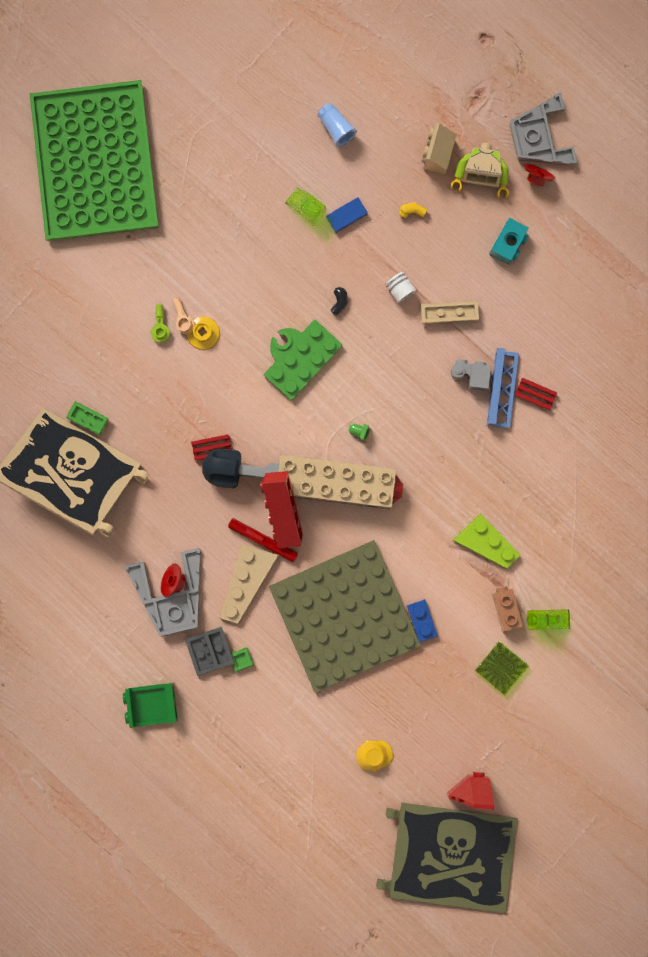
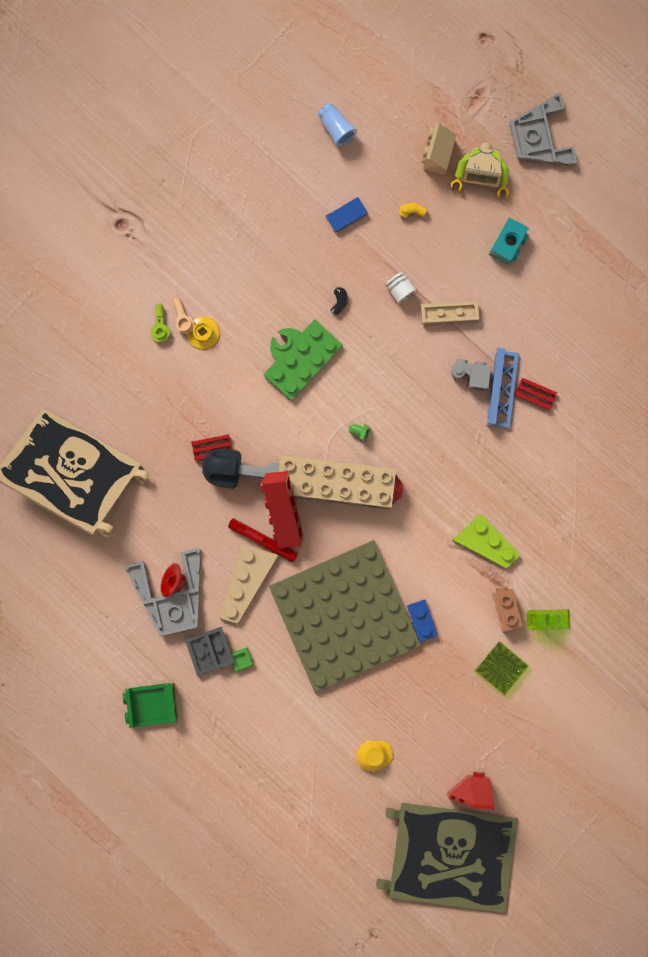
bright green plate [29,80,159,241] -> none
bright green plate [66,401,109,436] -> none
clear neon green slope [285,188,326,226] -> none
red piece [524,164,555,187] -> none

